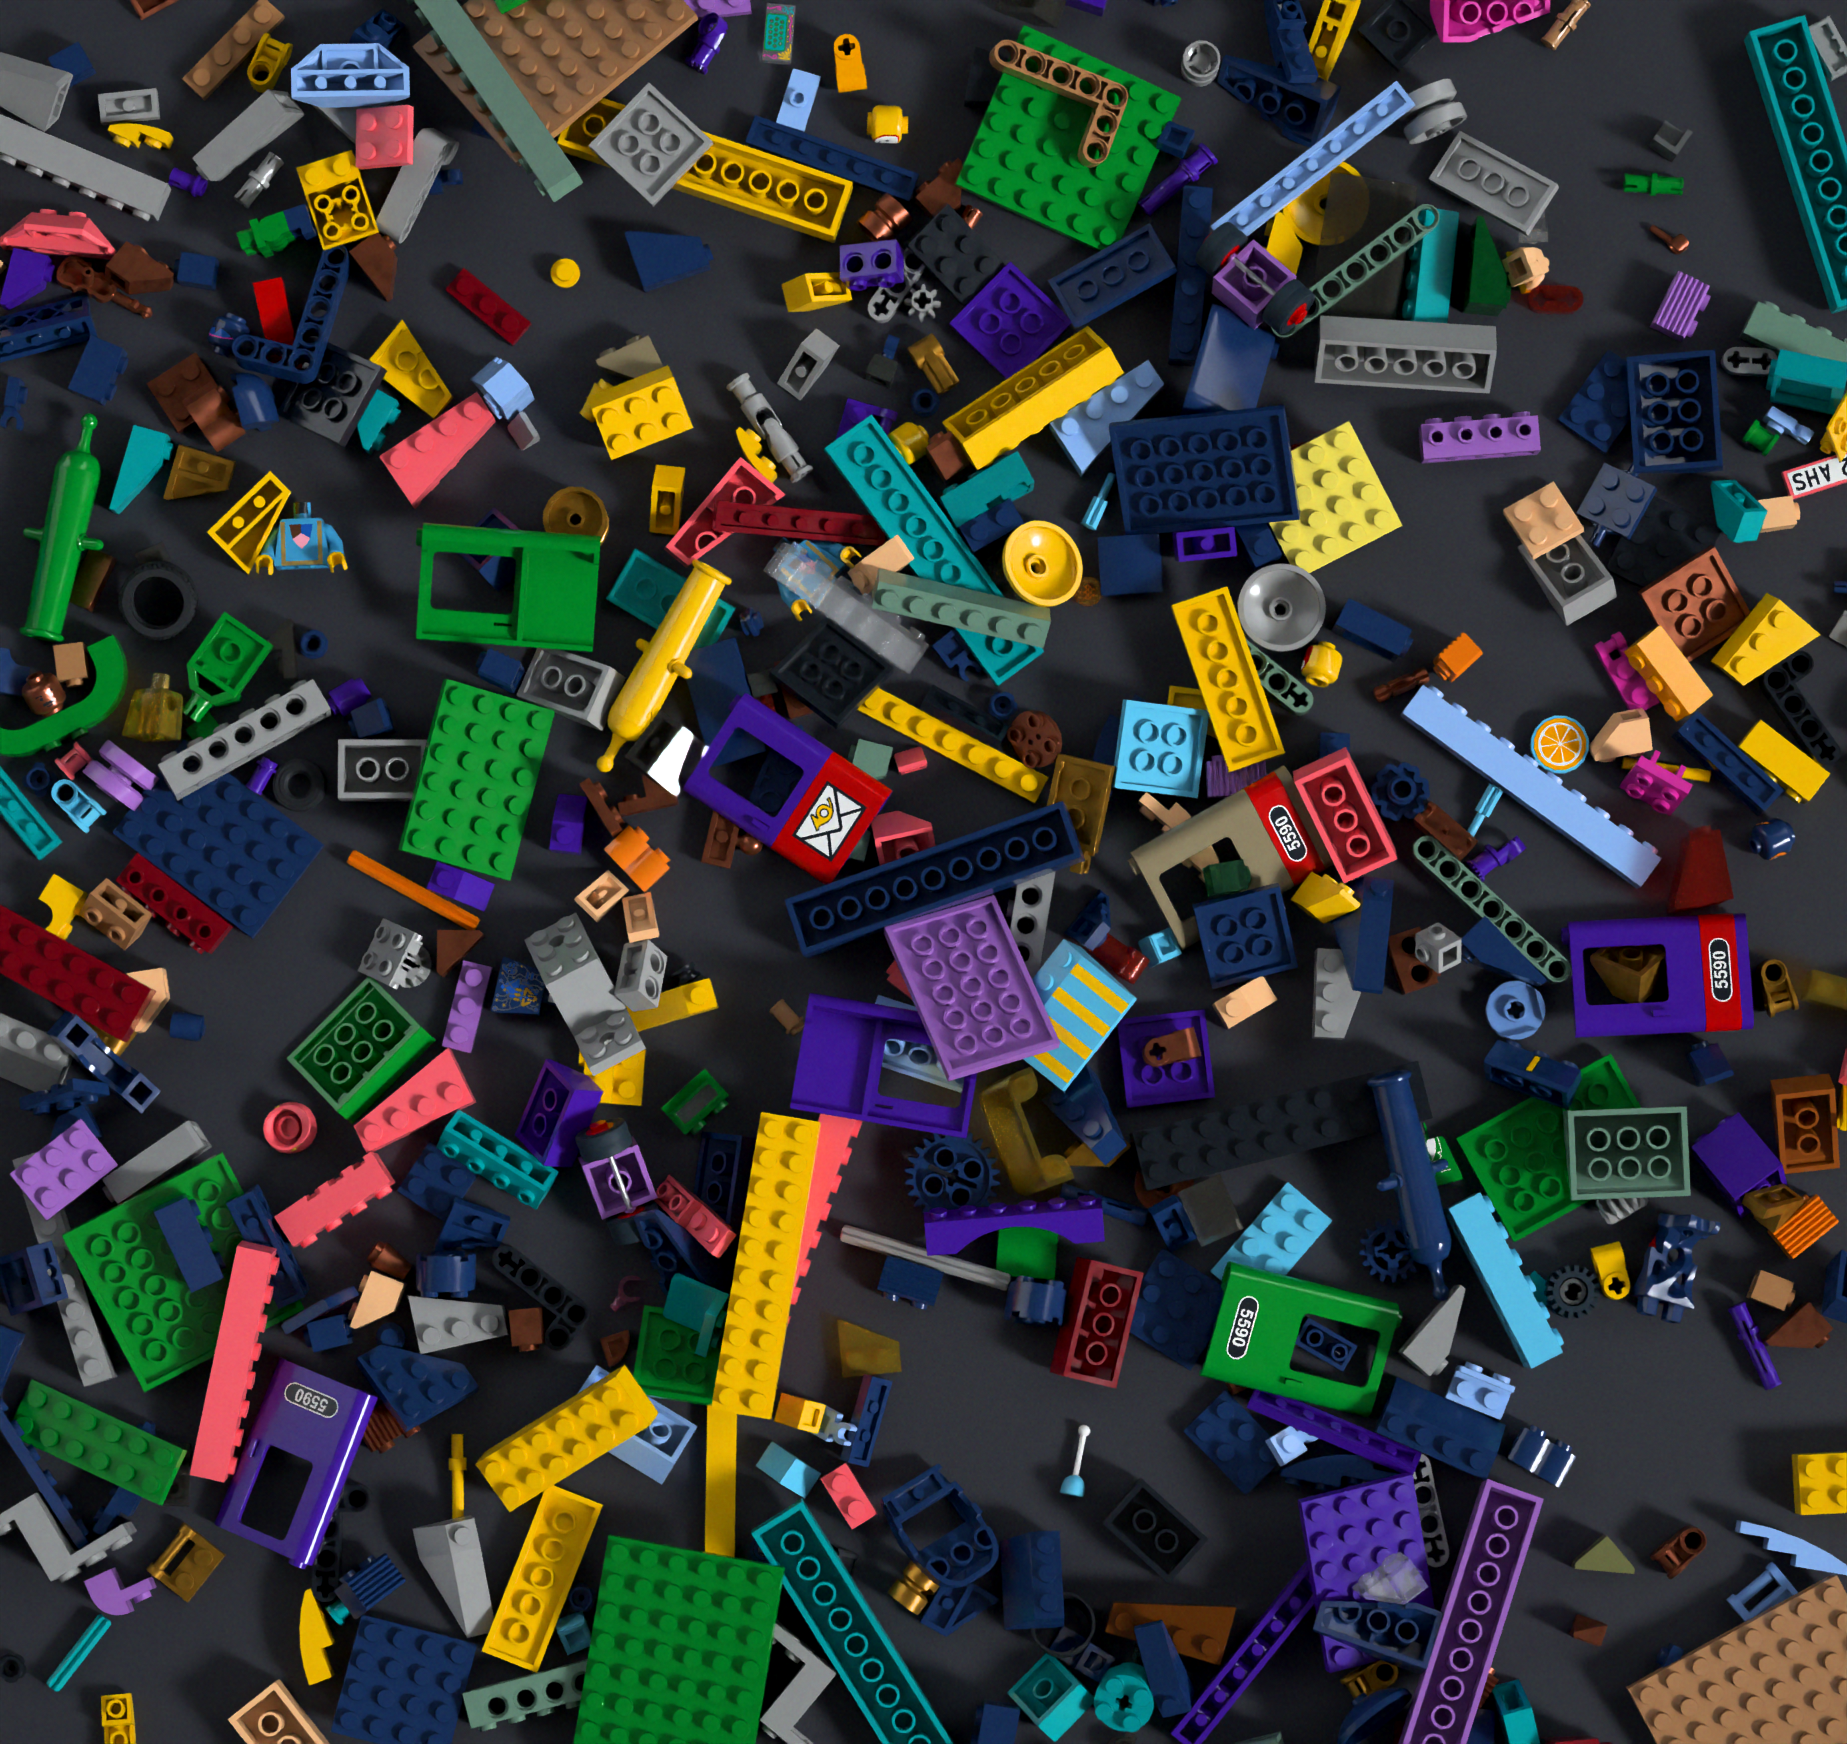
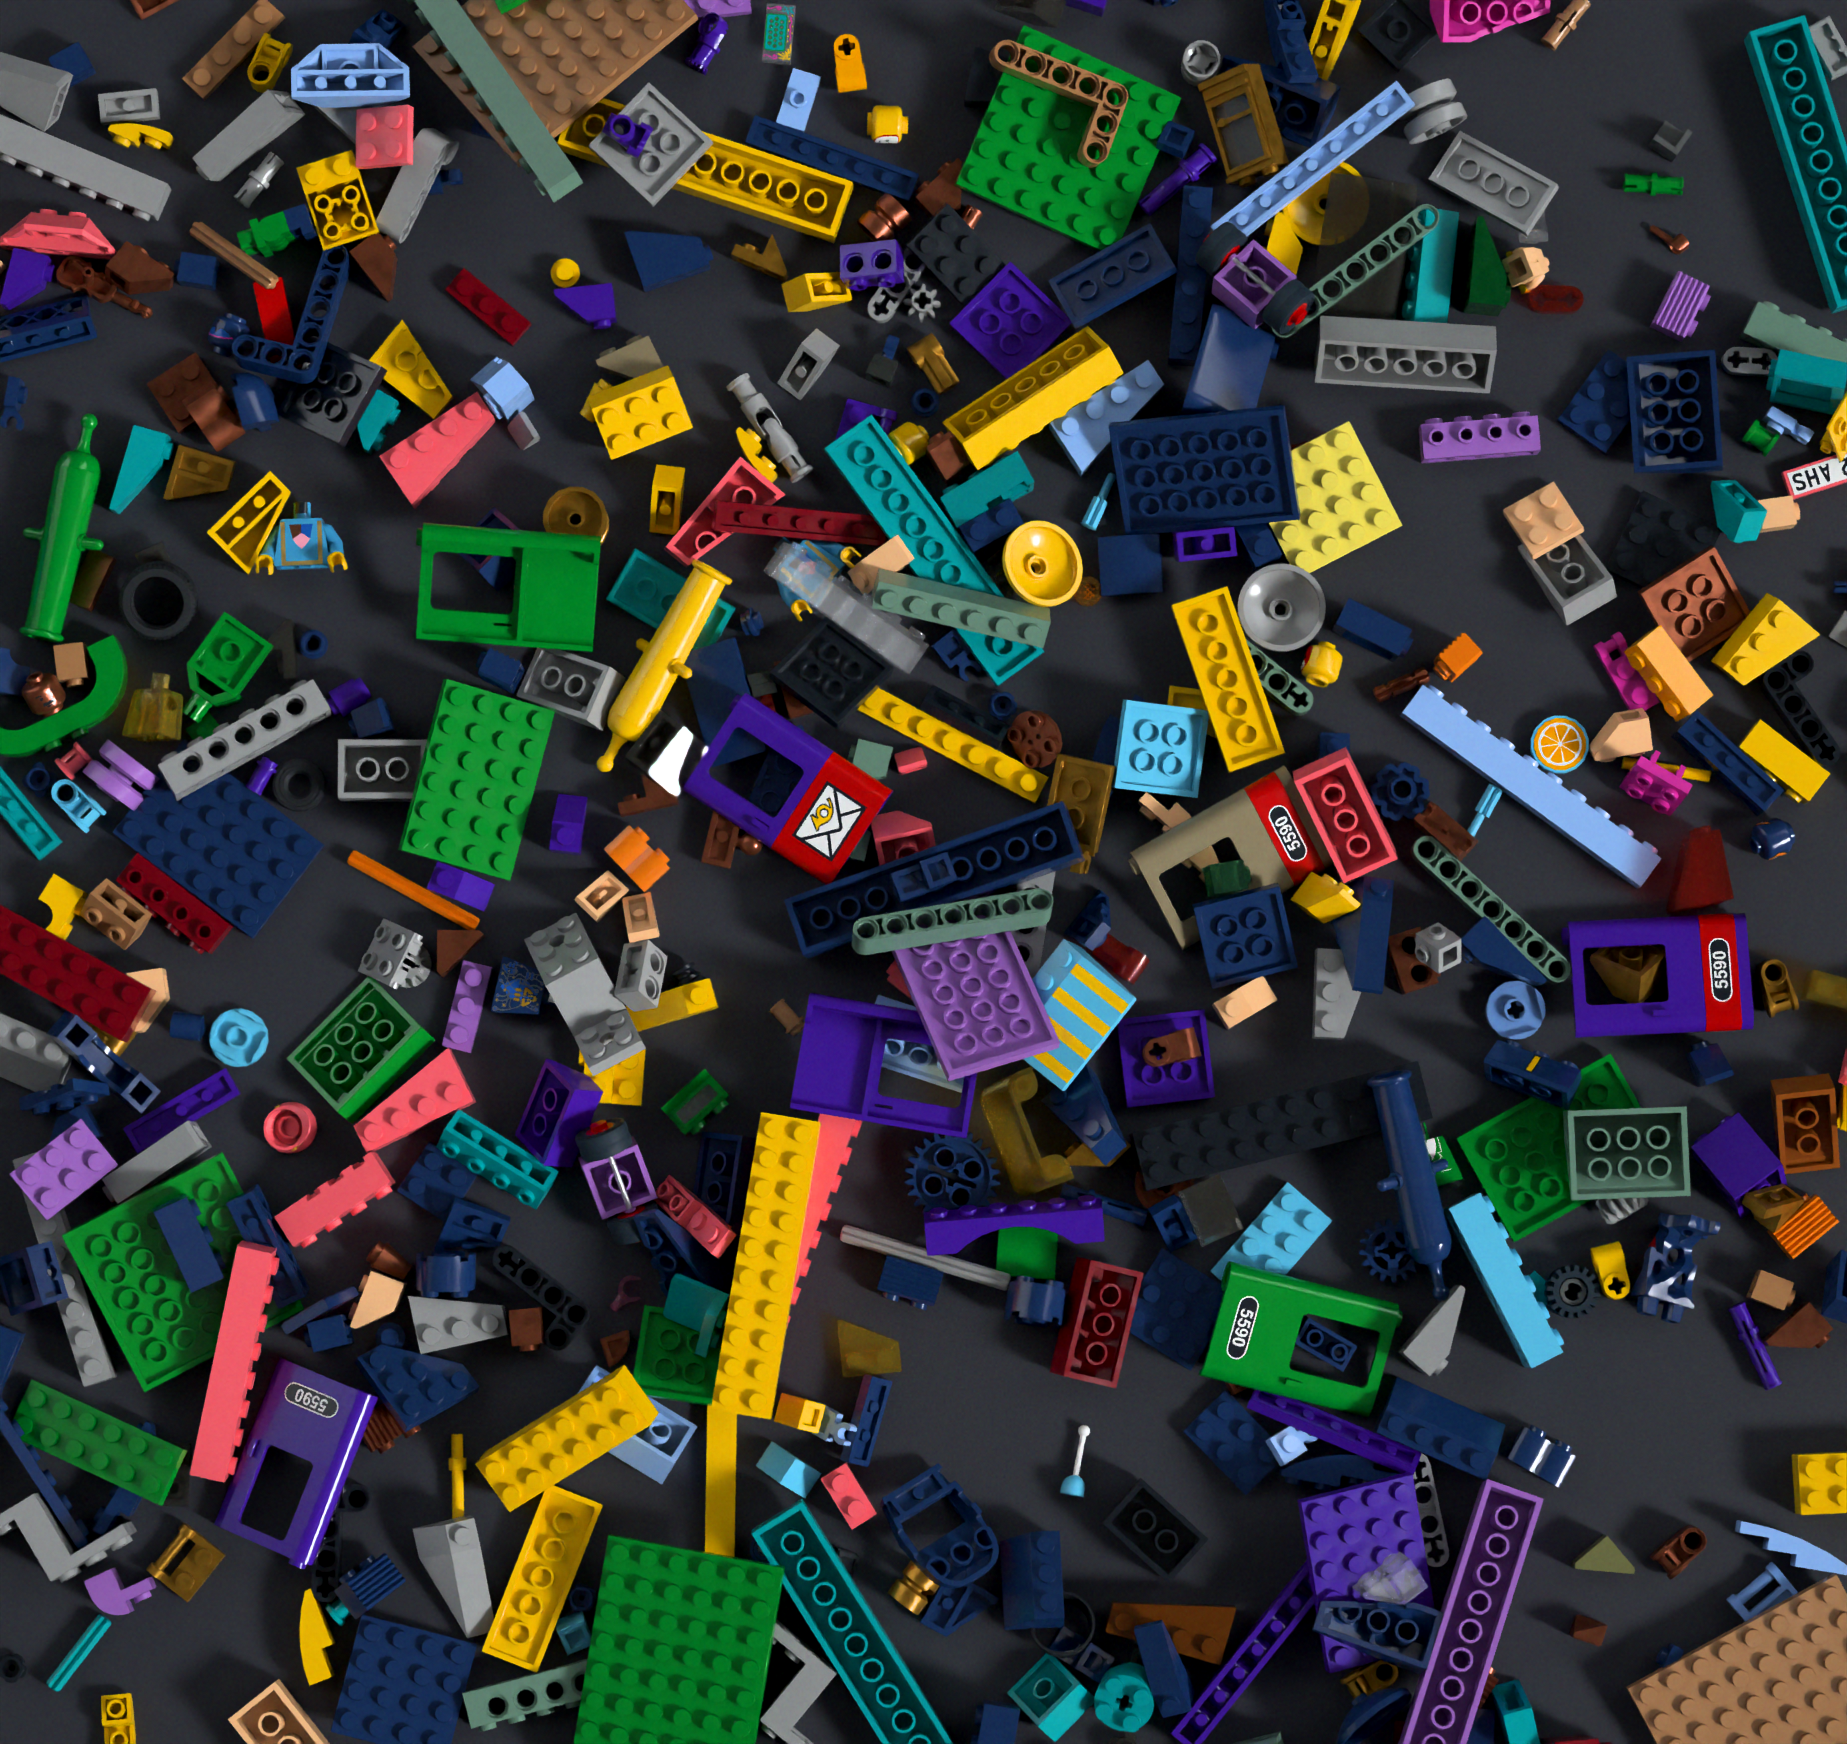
dark blue brick [68,335,129,407] -> none
dark purple pin [168,167,208,197] -> none
copper plate [579,778,625,838] -> none
medium azure slope [1138,927,1182,968] -> none
medium lavender brick [1205,755,1266,799] -> none
light blue bracket [1444,1362,1515,1420] -> none
dark purple connector [1465,835,1527,882] -> none
dark blue plate [1577,462,1657,548] -> none
none -> dark purple plate [123,1068,241,1154]
none -> medium nougat axle [189,222,278,289]
none -> medium azure tile [209,1008,269,1067]
none -> dark purple slope [554,283,617,329]
none -> dark purple plate [601,113,653,159]
none -> pearl gold slope [731,234,788,282]
none -> sand green beam [852,888,1053,955]
none -> dark blue slope [890,852,958,903]
none -> pearl gold door [1197,64,1289,187]

